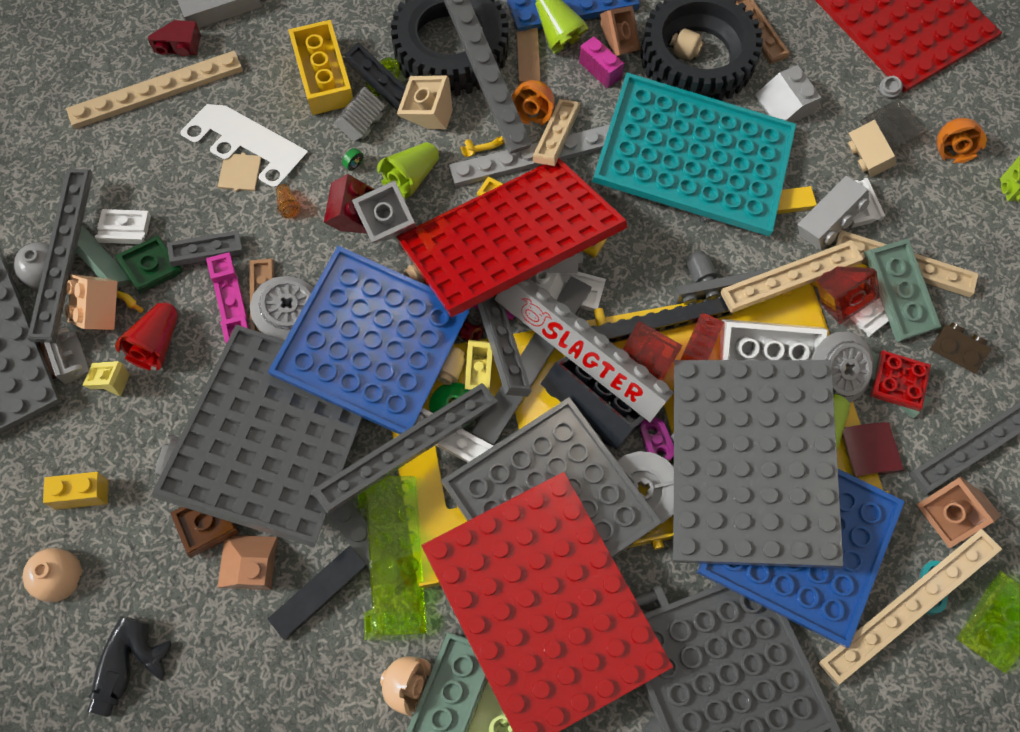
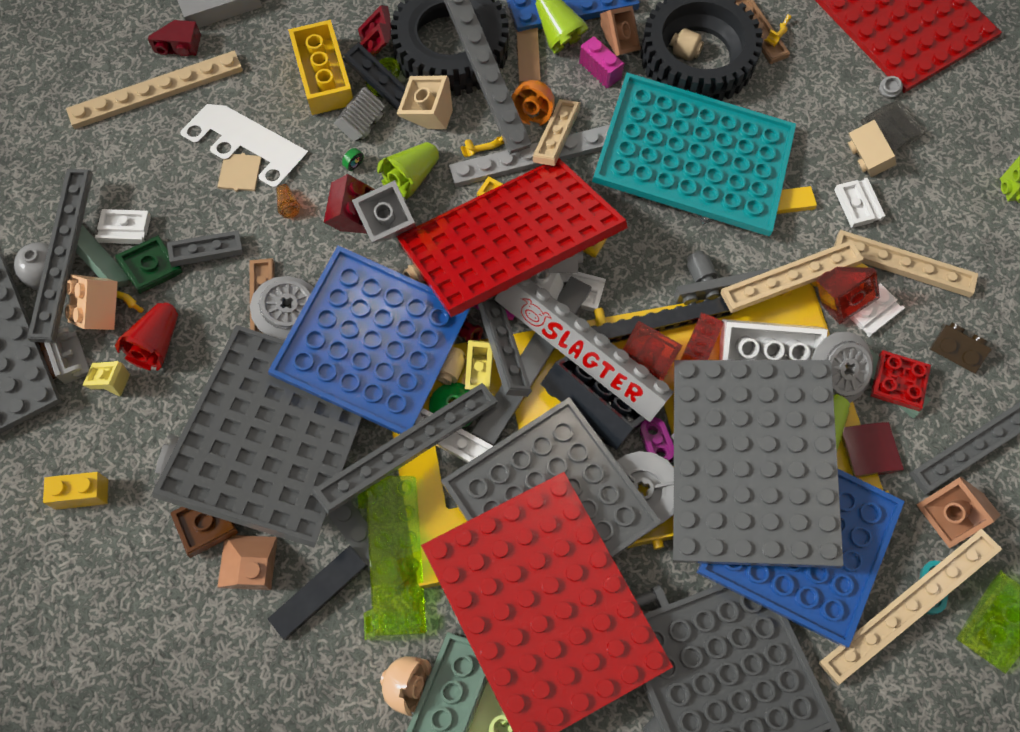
light nougat cylinder [22,548,82,602] -> none
black piece [87,616,171,717] -> none
dark pink slope [206,252,249,344] -> none
light grey slope [755,65,822,122] -> none
light grey brick [797,176,869,250] -> none
sand green tile [864,238,942,342] -> none
orange cylinder [936,117,987,163] -> none
none -> dark red slope [358,5,391,57]
none -> yellow piece [764,14,792,47]

